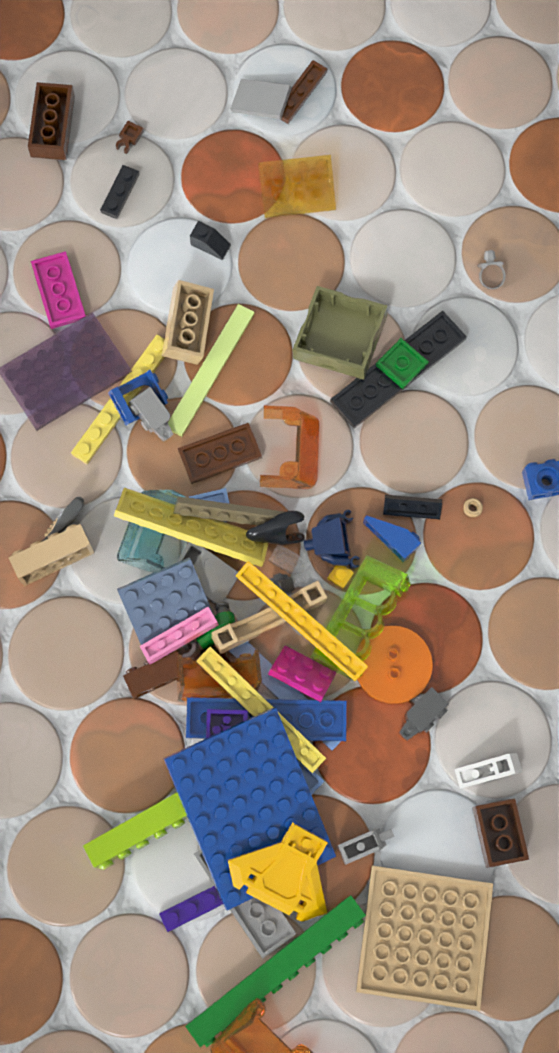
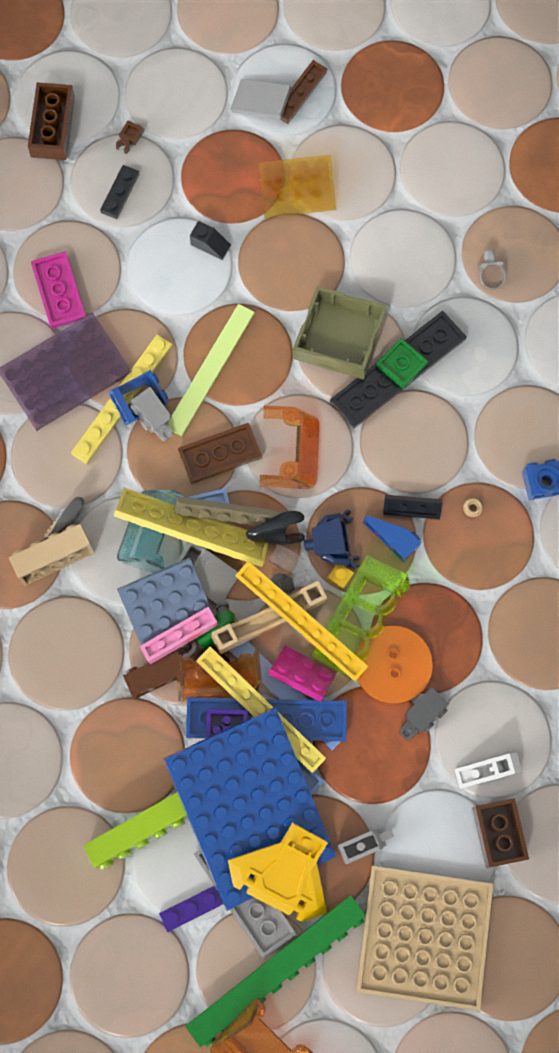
tan brick [162,280,214,365] -> none

